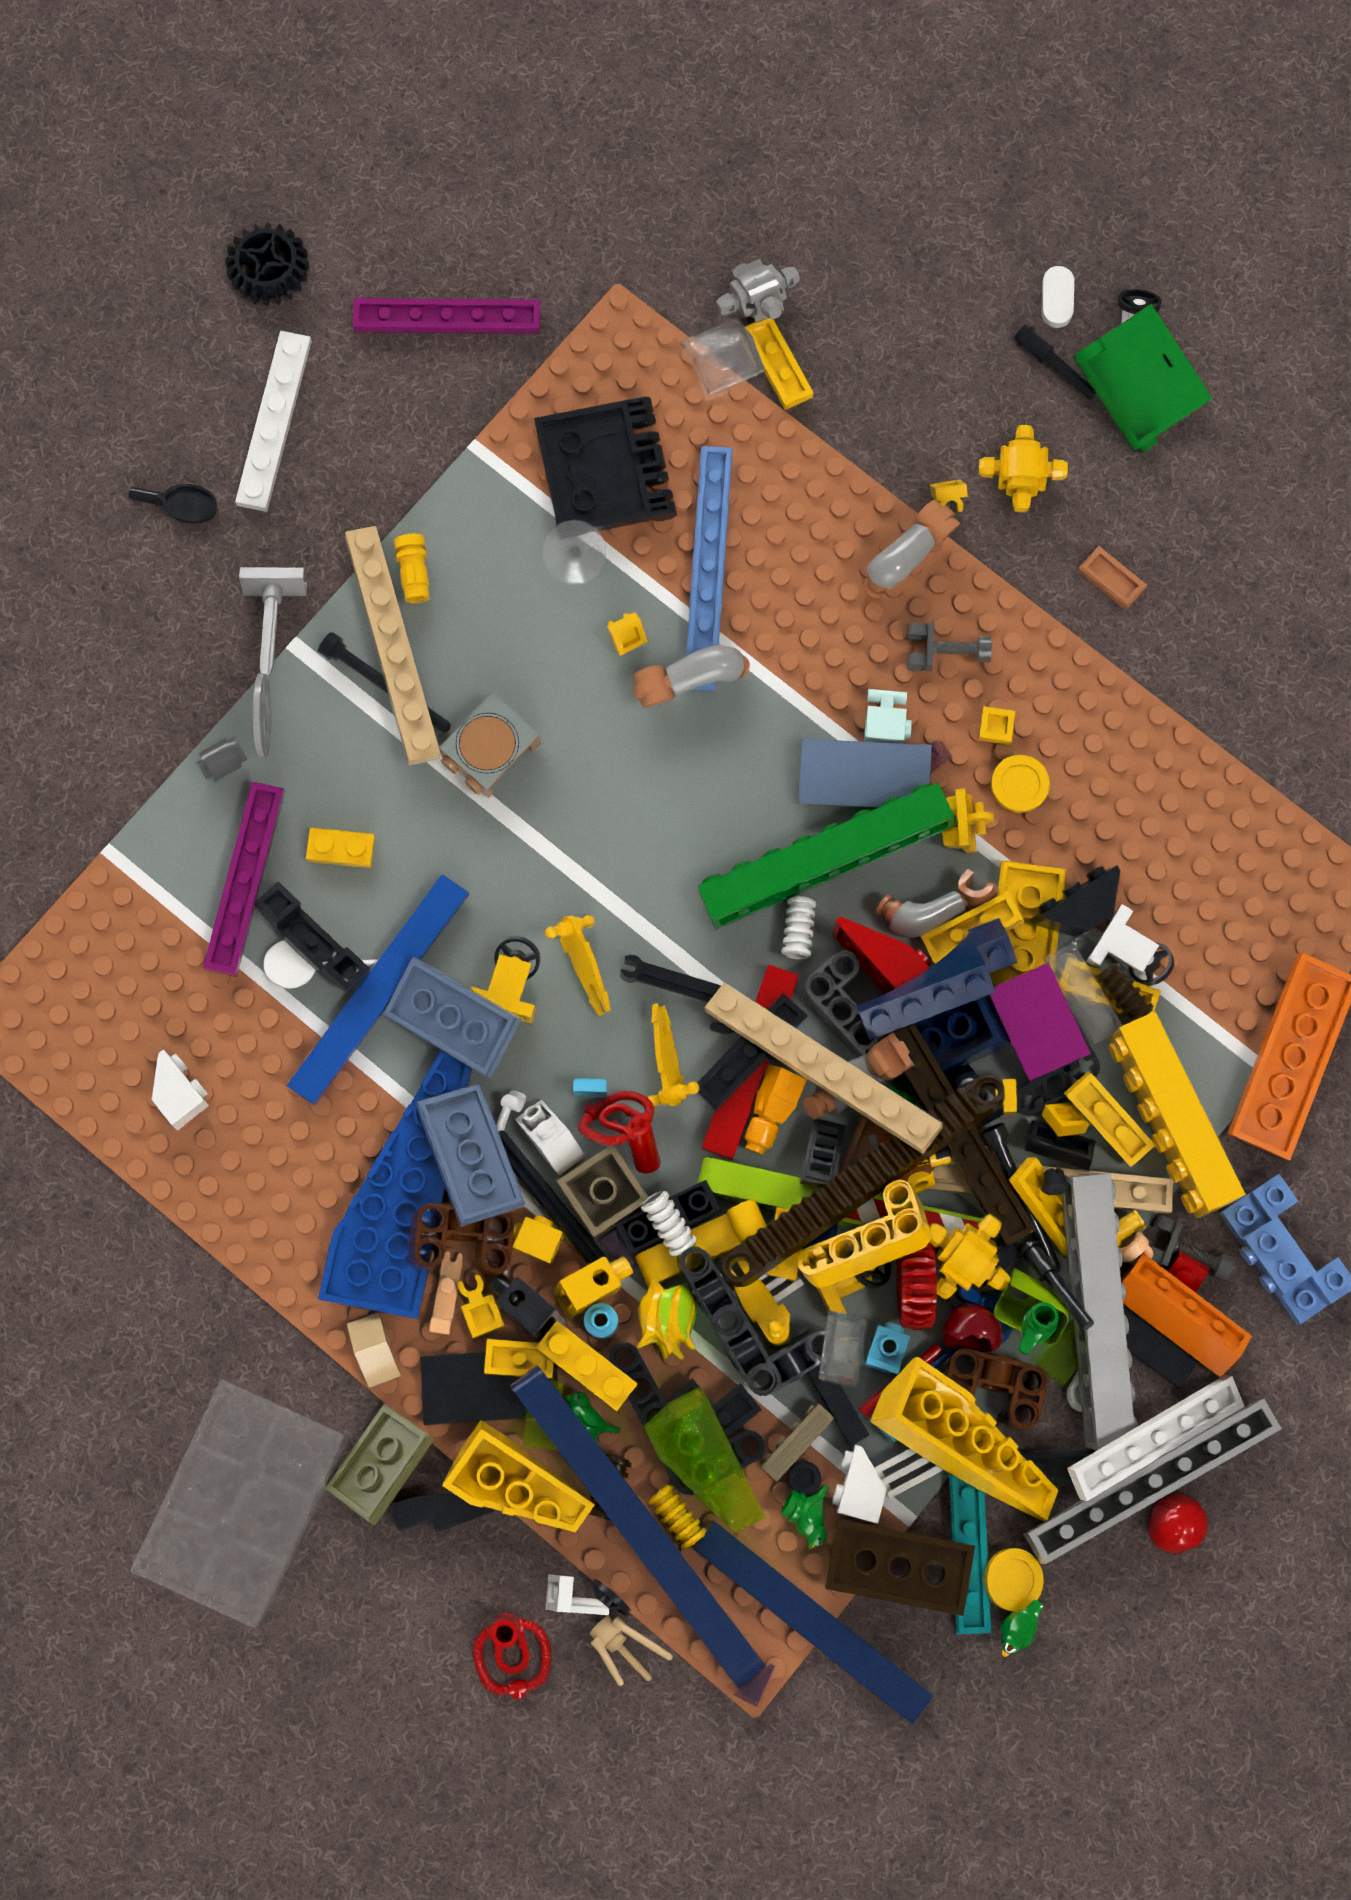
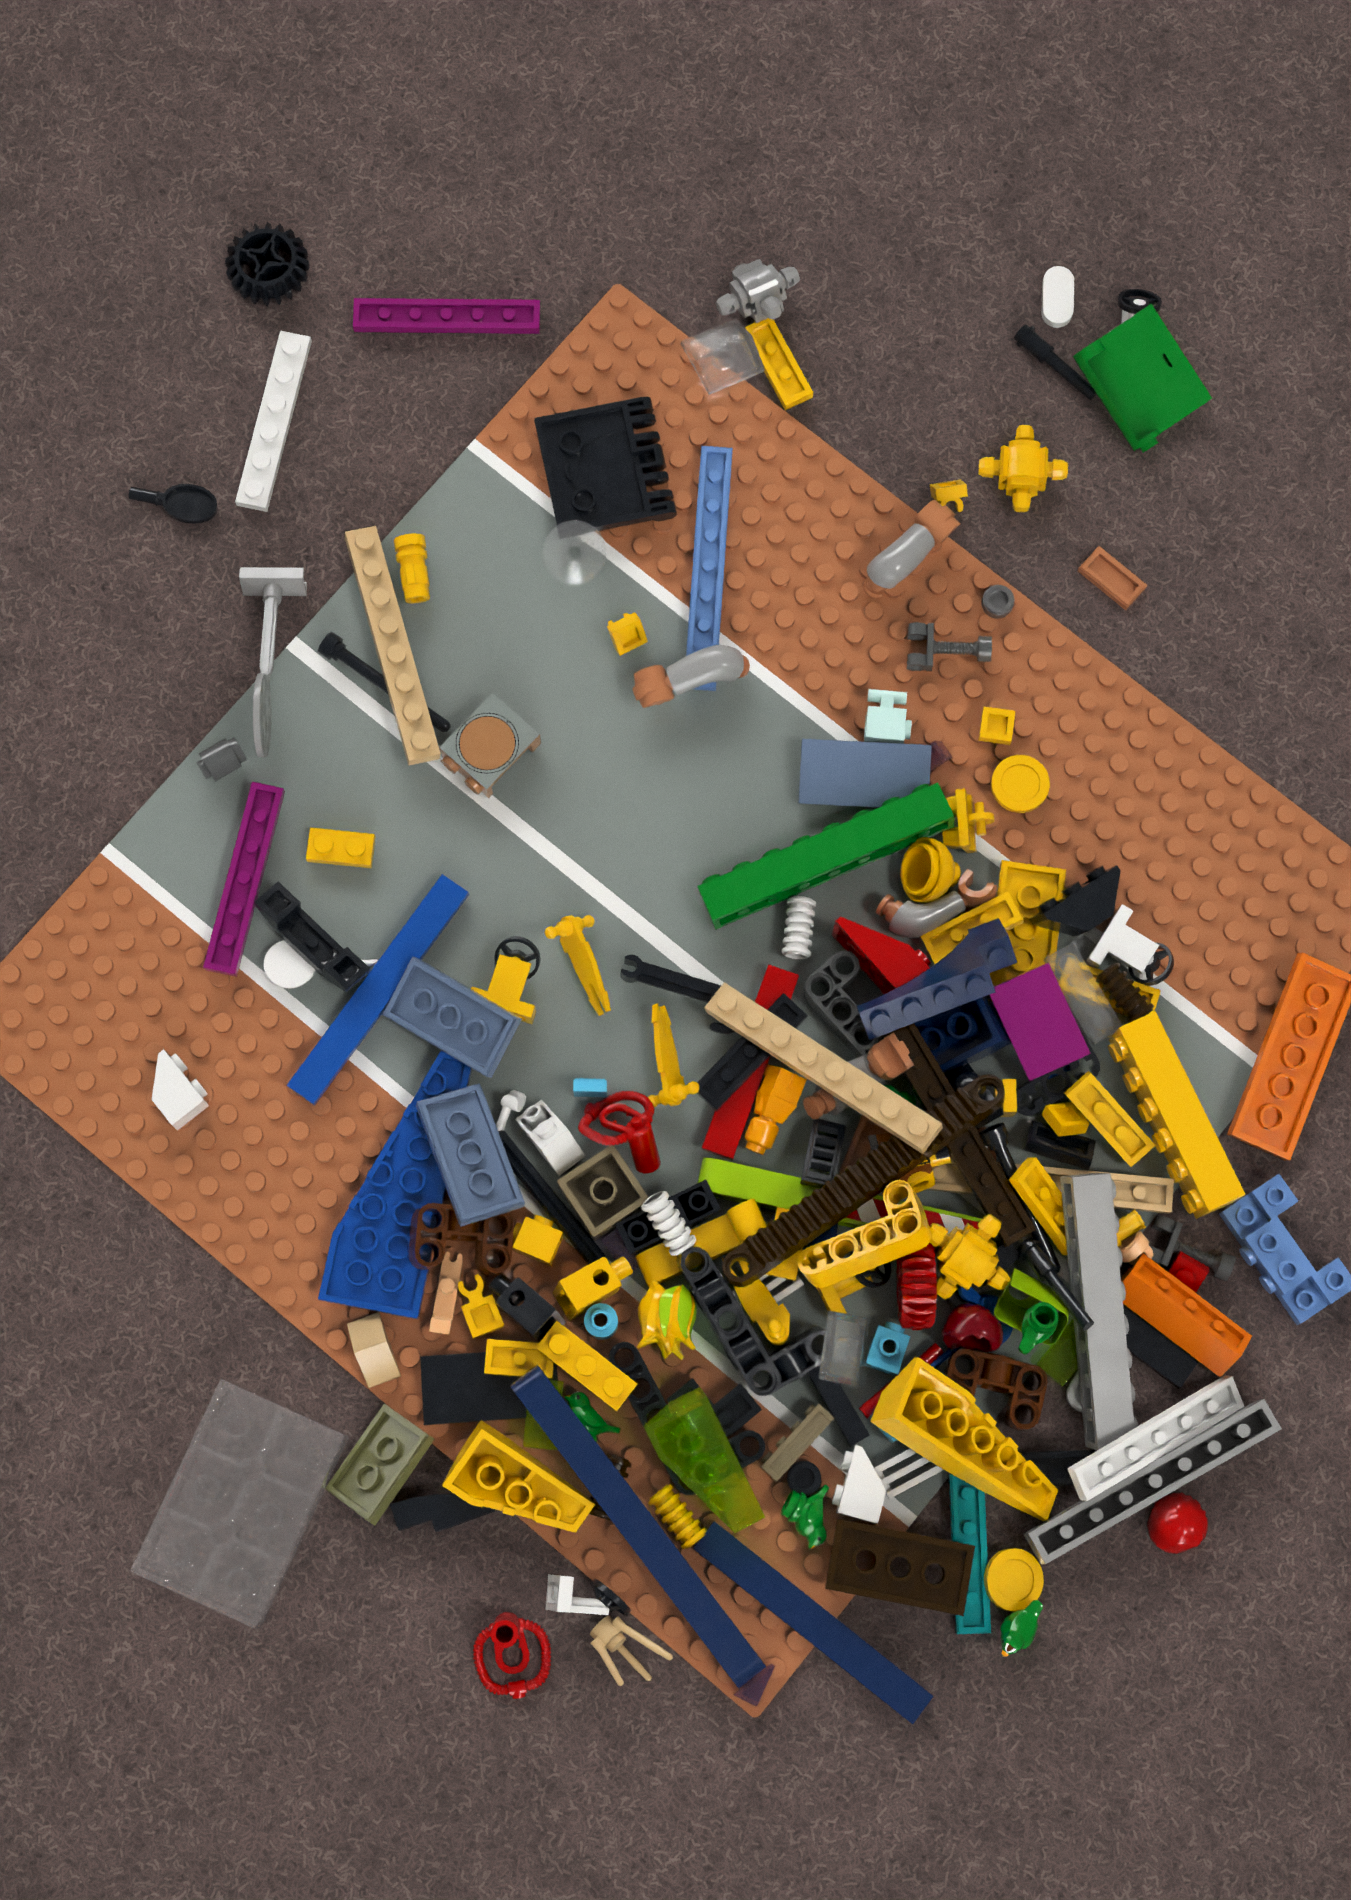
black piece [1040,1168,1071,1195] -> none
none -> yellow piece [900,837,961,903]
none -> flat silver tile [981,585,1015,619]

